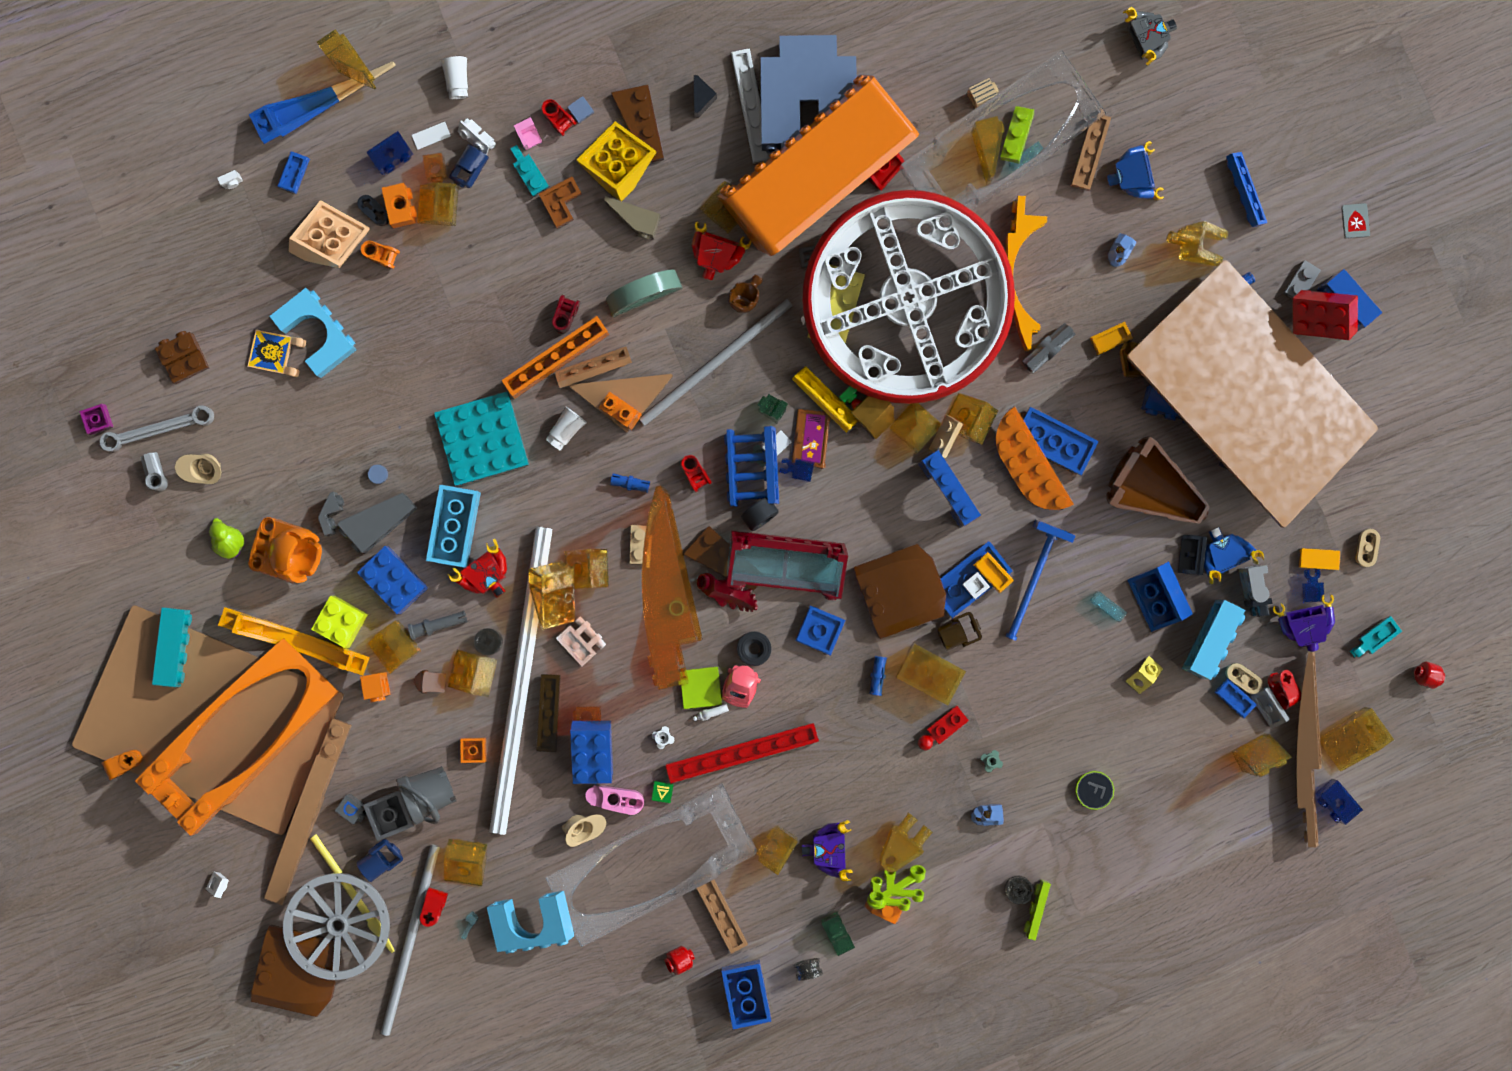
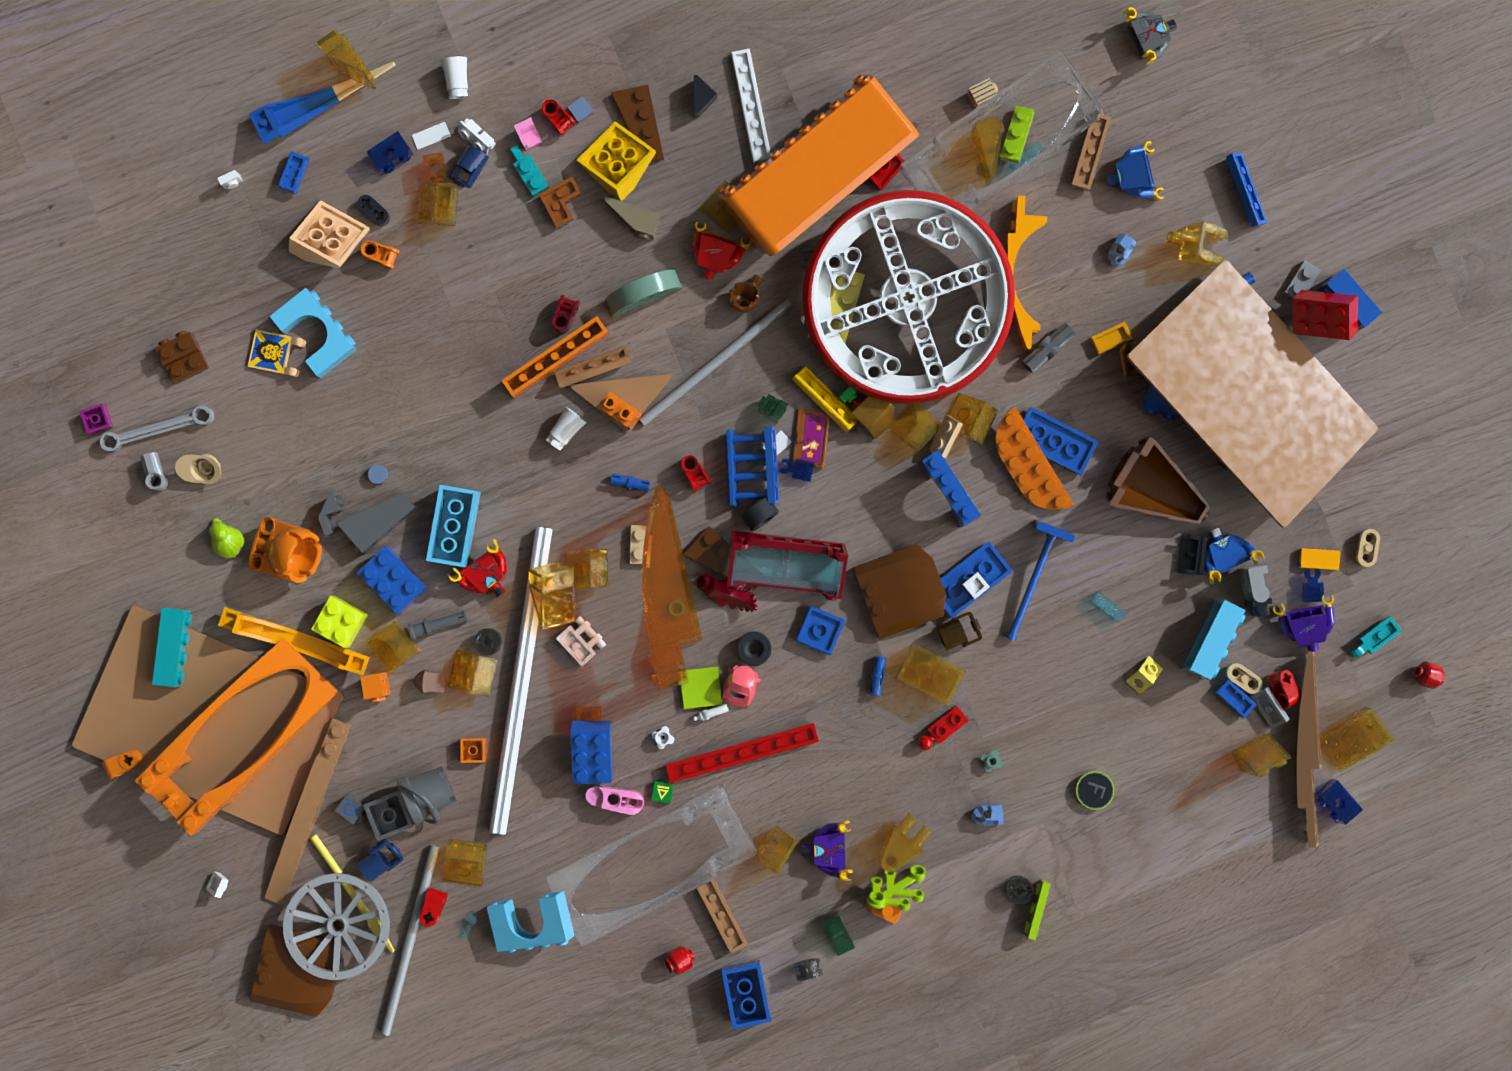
orange brick [382,183,417,228] -> none
teal plate [434,391,529,486] -> none
dark brown plate [536,674,561,752] -> none
tan piece [562,814,606,847] -> none
sand blue panel [761,35,857,153] -> none
light orange tile [973,552,1014,593] -> none
blue slope [1127,562,1193,632] -> none
light grey sticker [1343,203,1370,238] -> none

